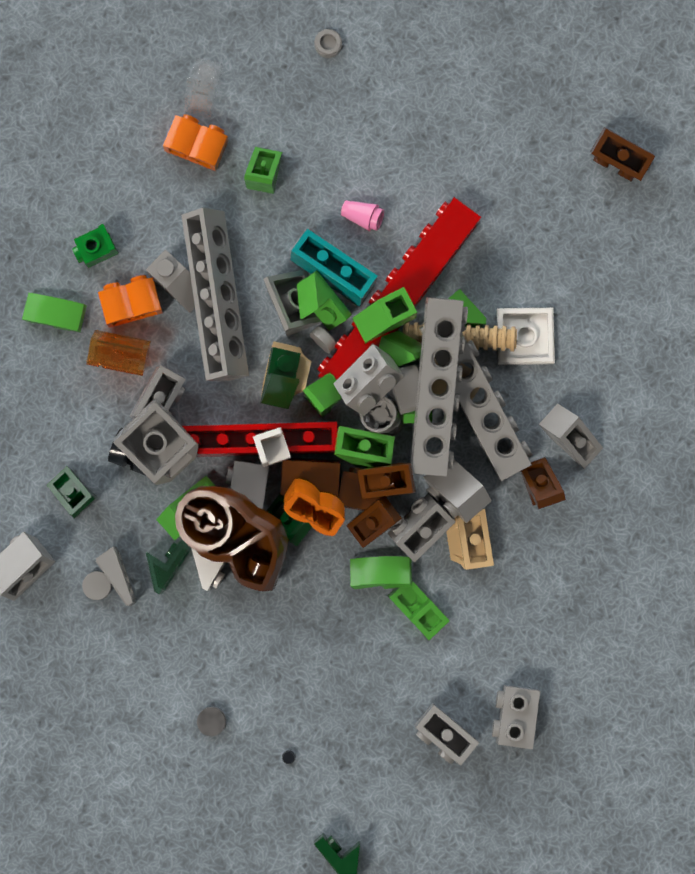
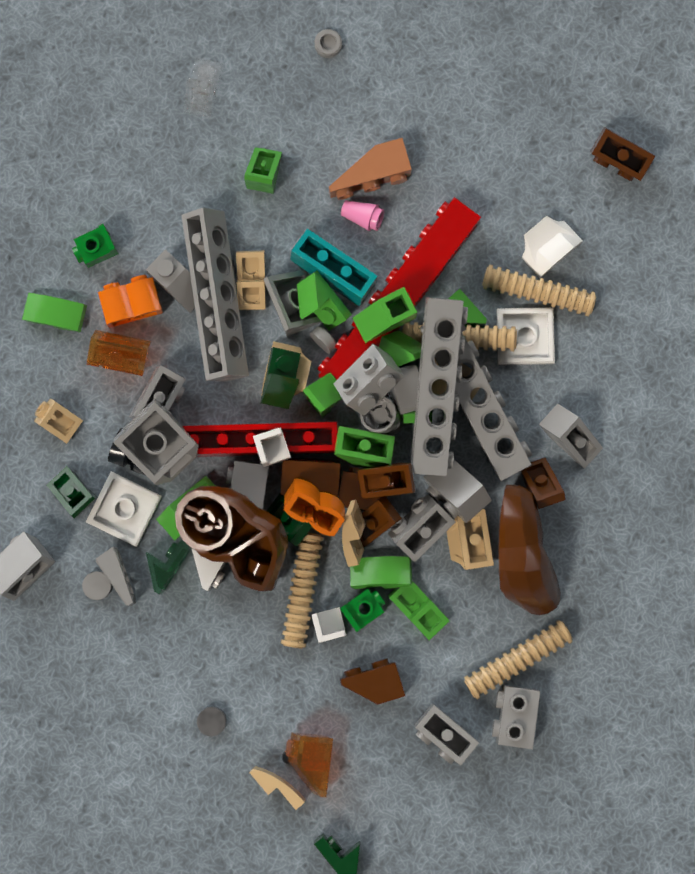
orange brick [163,114,228,171] -> none
none -> tan bracket [34,398,83,444]
none -> white tile [86,471,162,547]
none -> tan slope [236,251,266,310]
none -> tan slope [249,766,306,810]
none -> tan piece [281,533,324,649]
none -> clear orange slope [286,732,333,797]
none -> white panel [312,607,347,643]
none -> nougat slope [329,138,412,200]
none -> green brick [340,589,386,632]
none -> reddish brown slope [340,658,405,705]
none -> tan slope [342,500,365,567]
none -> tan piece [464,620,573,699]
none -> tan piece [482,265,596,316]
none -> reddish brown piece [499,485,561,615]
none -> white slope [522,216,583,278]

